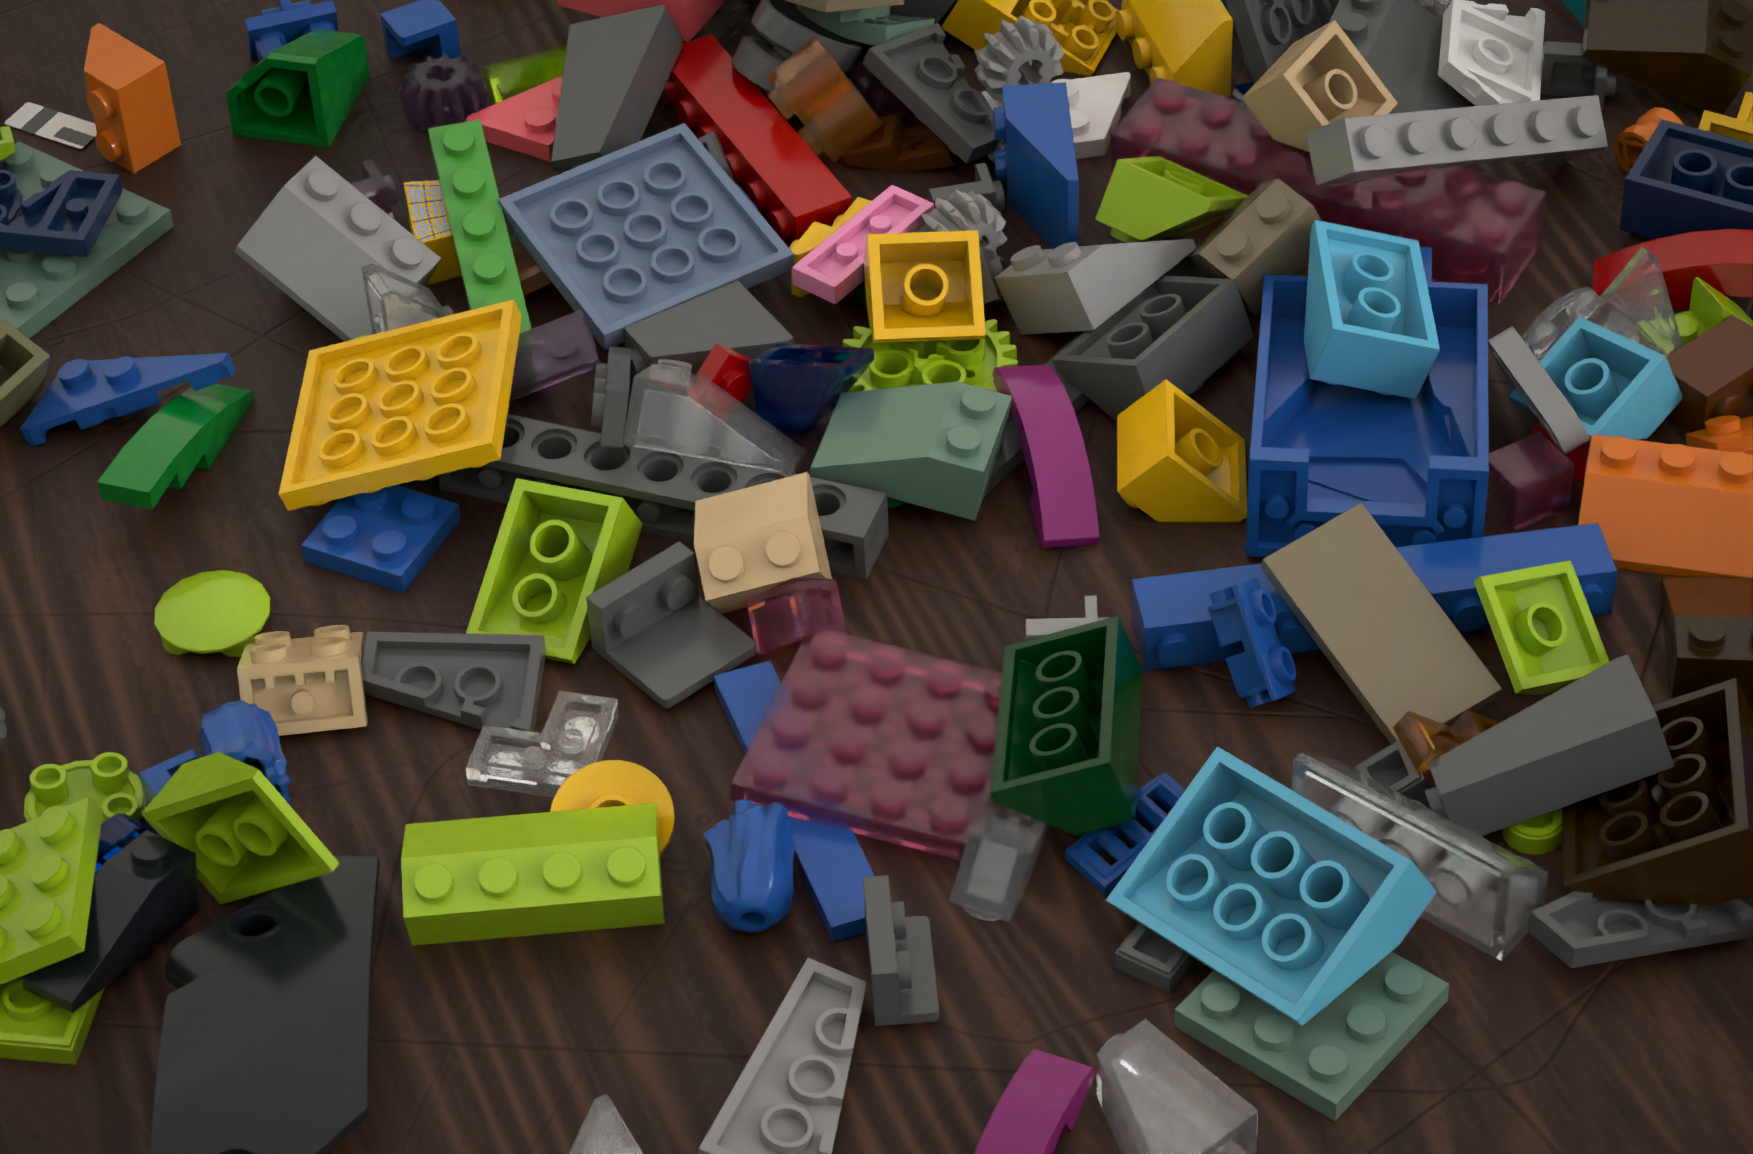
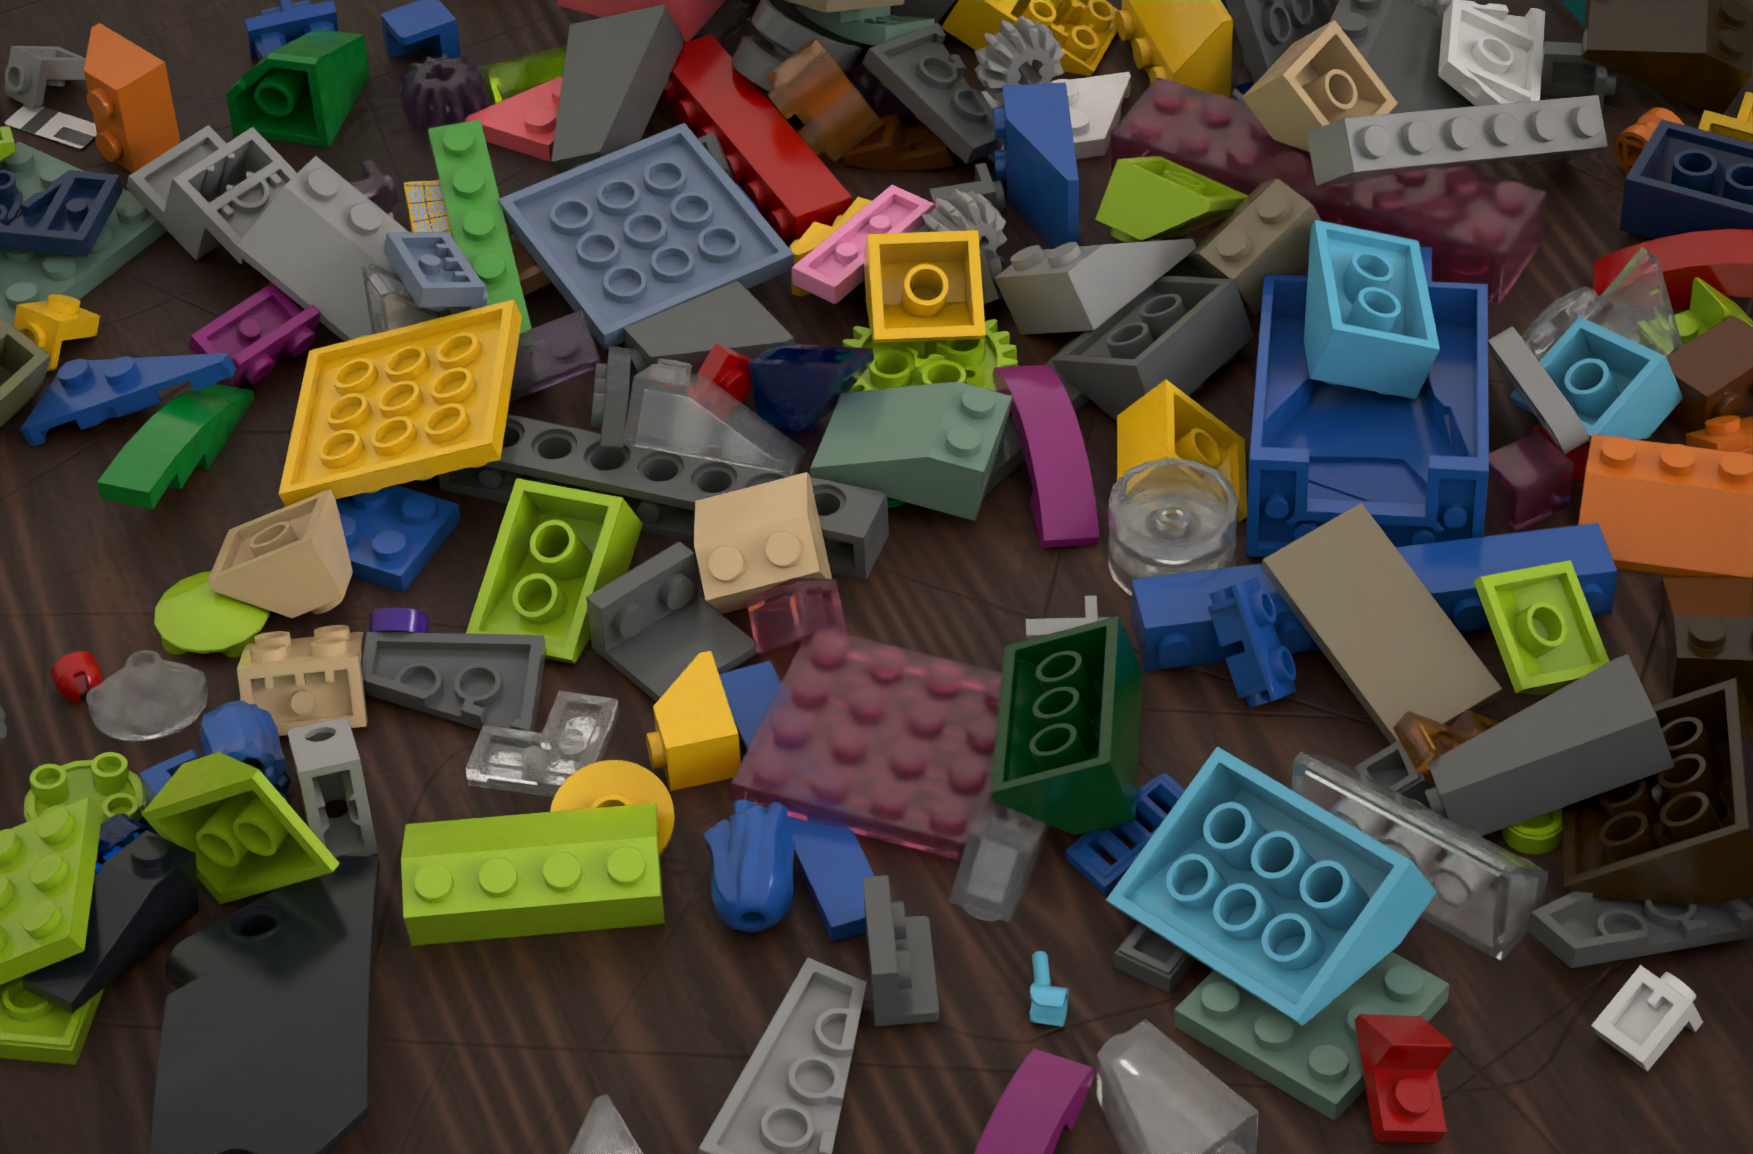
none -> light grey bracket [4,46,86,108]
none -> yellow bracket [13,294,100,371]
none -> red hinge [50,651,103,704]
none -> clear dish [86,650,209,742]
none -> light grey bracket [126,125,297,264]
none -> magenta bracket [188,283,321,388]
none -> tan slope [207,489,353,618]
none -> light grey torso [287,718,378,858]
none -> dark purple tile [369,607,429,633]
none -> sand blue bracket [383,232,488,315]
none -> yellow slope [646,651,742,791]
none -> medium azure hand [1030,951,1069,1027]
none -> clear wheel [1108,458,1239,596]
none -> red slope [1355,1014,1453,1143]
none -> white bracket [1591,965,1703,1072]

